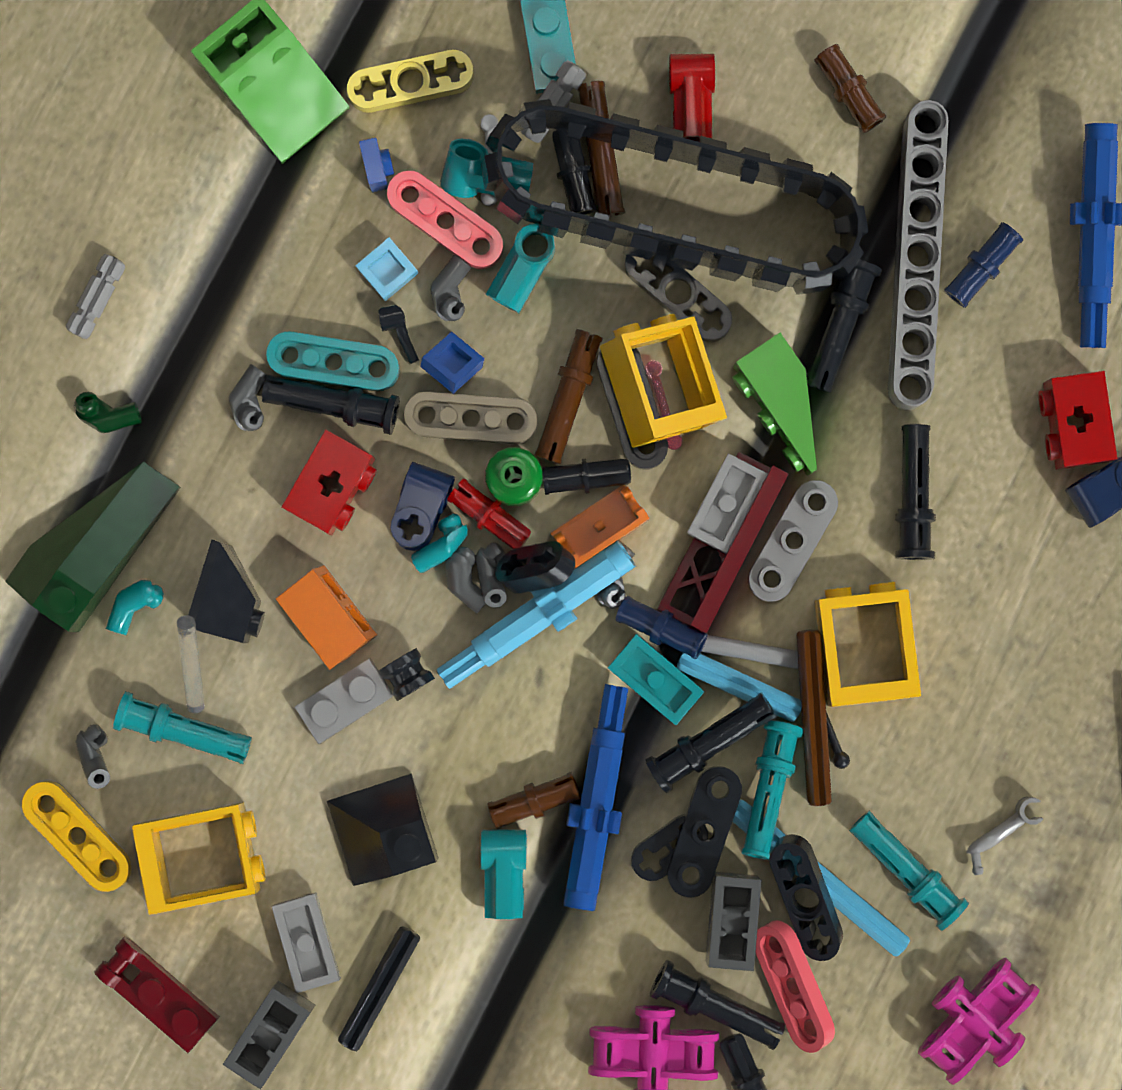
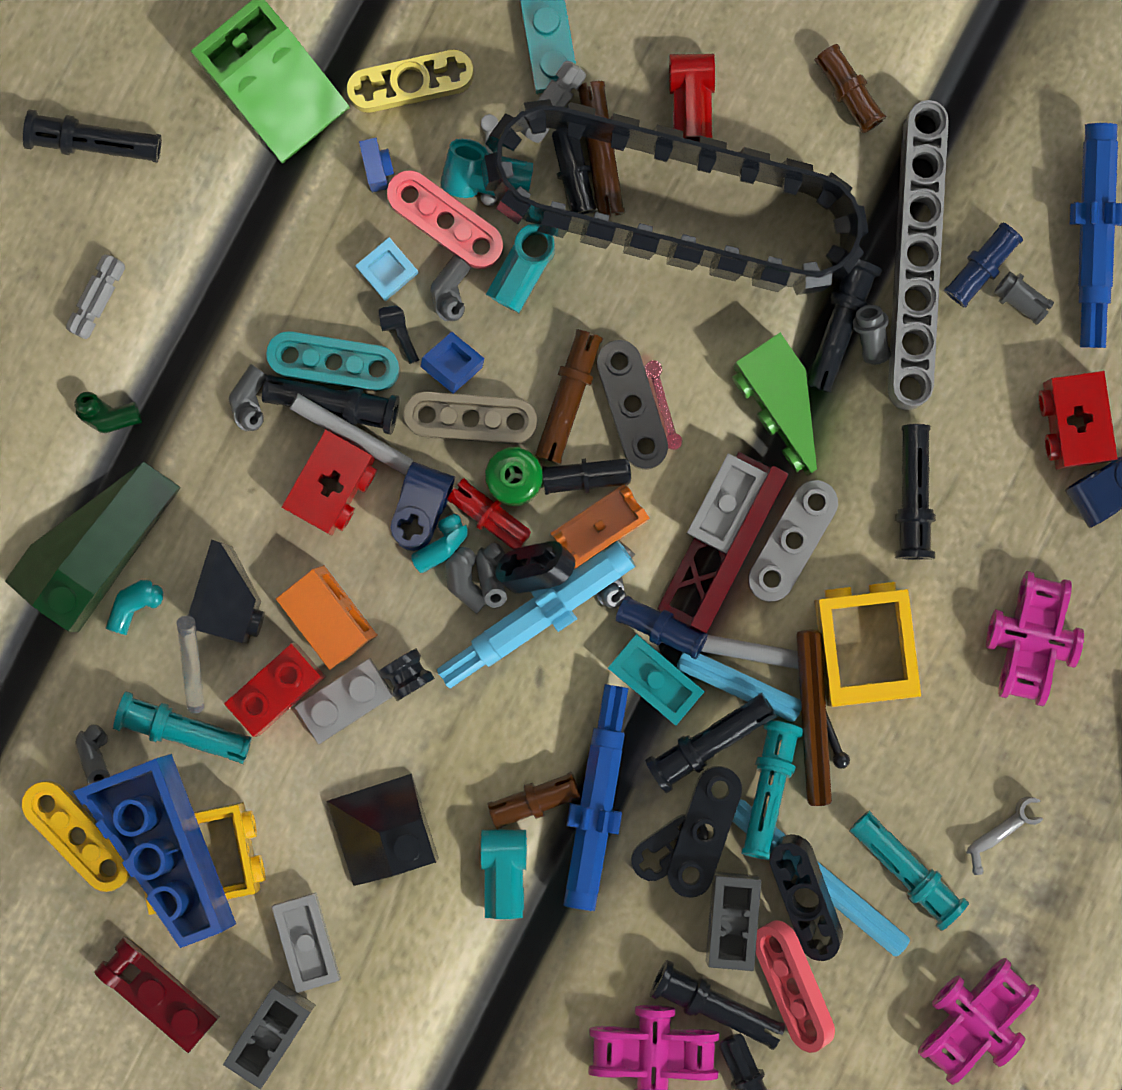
black axle [338,926,420,1052] -> none
yellow window [600,314,727,448] -> none
black beam [625,254,732,342] -> none
none -> black pin [23,109,162,163]
none -> blue wedge [73,754,236,948]
none -> red brick [224,643,326,737]
none -> light grey bar [289,393,414,475]
none -> dark grey pin [853,305,891,365]
none -> dark pink axle [986,571,1084,707]
none -> dark grey pin [994,271,1054,325]

